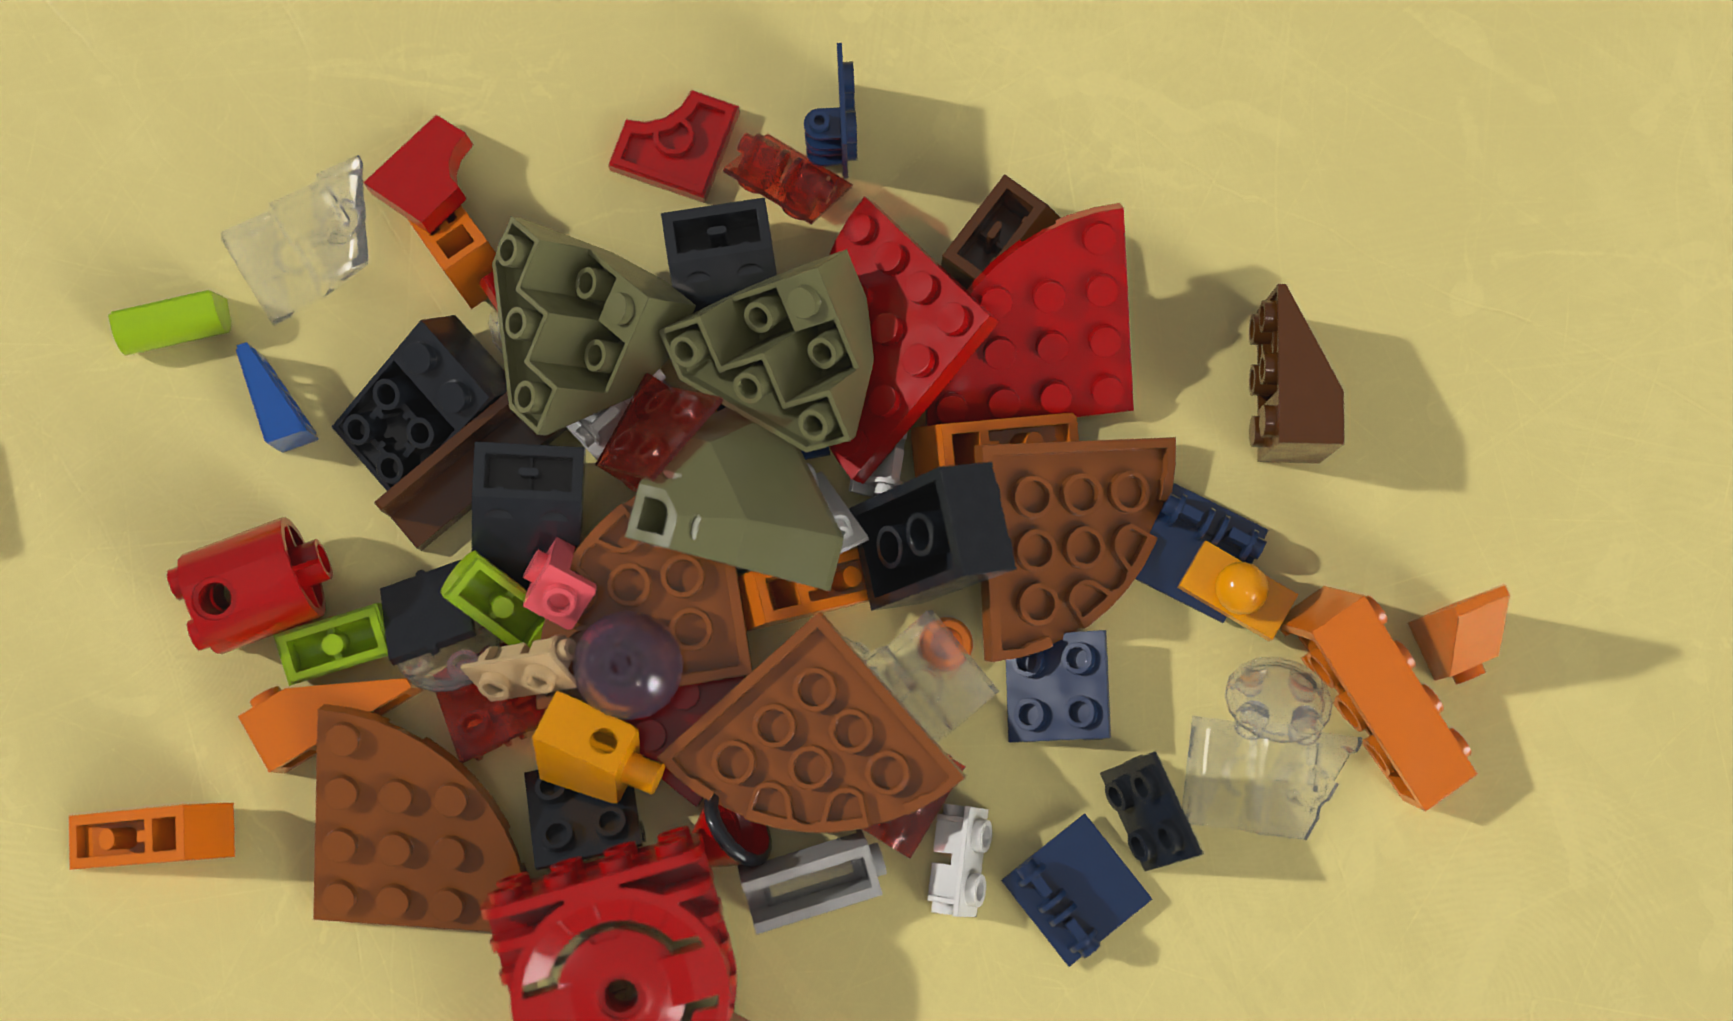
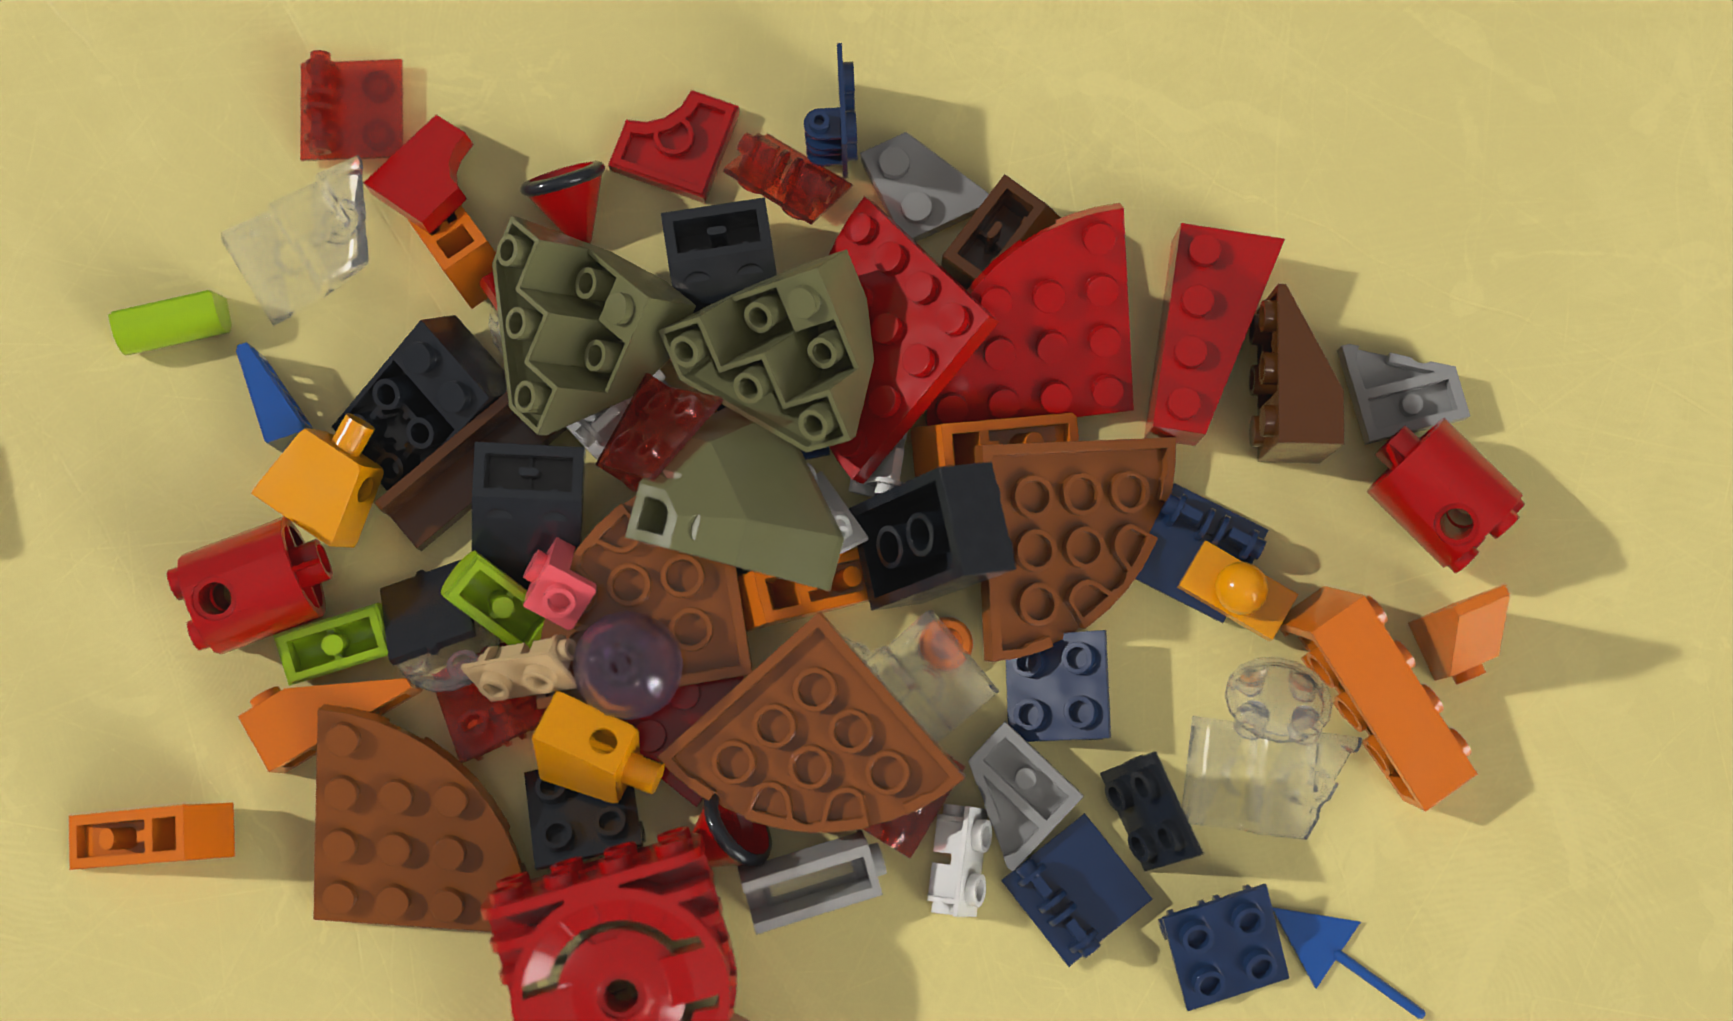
none -> light orange torso [251,413,384,548]
none -> clear red hinge [300,50,403,161]
none -> red hat [520,161,605,244]
none -> light grey wing [860,132,989,242]
none -> light grey wing [968,721,1084,872]
none -> red wedge [1144,223,1285,446]
none -> dark blue hinge [1158,883,1289,1012]
none -> blue piece [1272,907,1425,1019]
none -> light grey wing [1337,344,1470,445]
none -> red cylinder [1367,417,1525,574]

